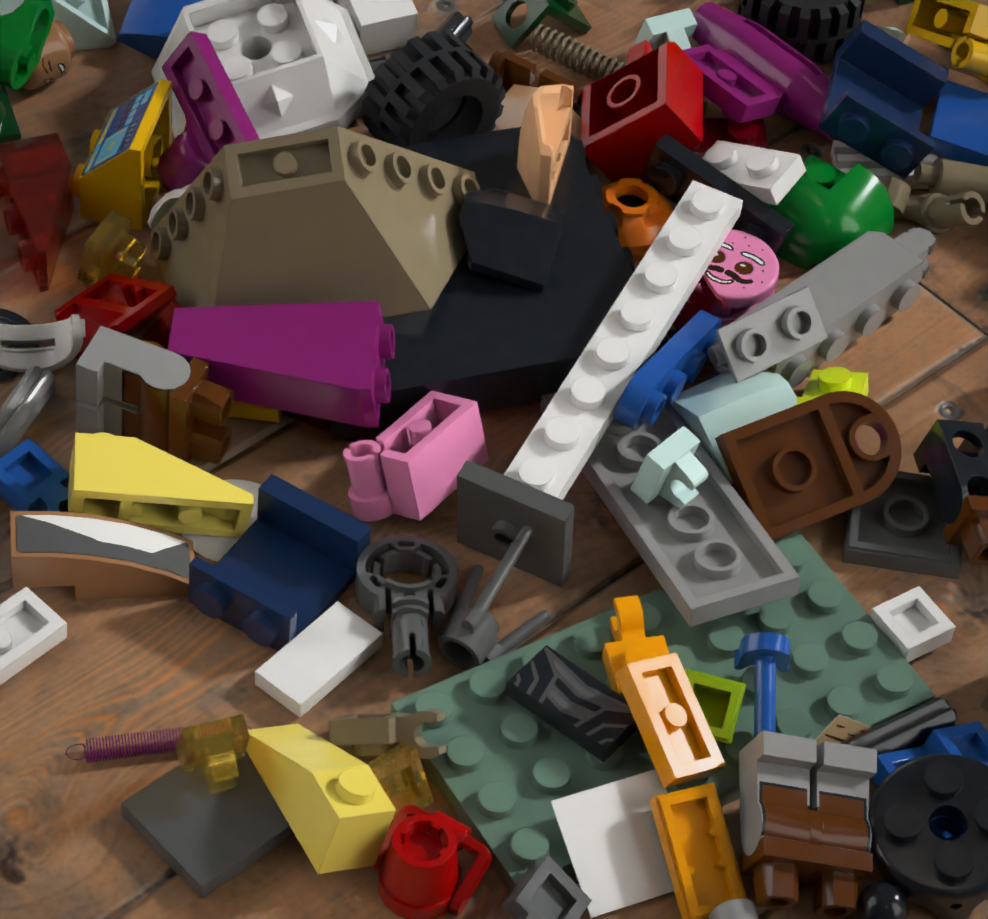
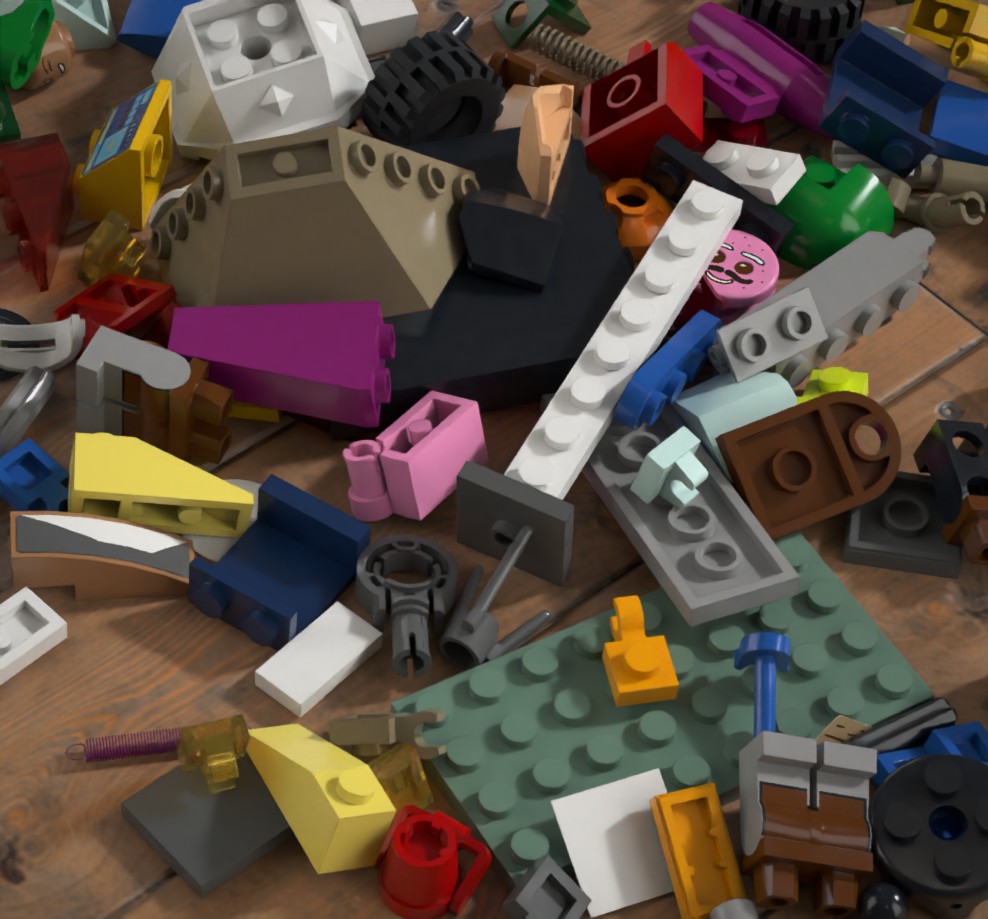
magenta plate [157,31,260,192] -> none
black tile [506,645,638,762] -> none
light orange plate [615,652,726,788] -> none
light aqua tile [633,8,697,50] -> none
lime slope [685,669,746,745] -> none
white plate [870,586,956,662] -> none

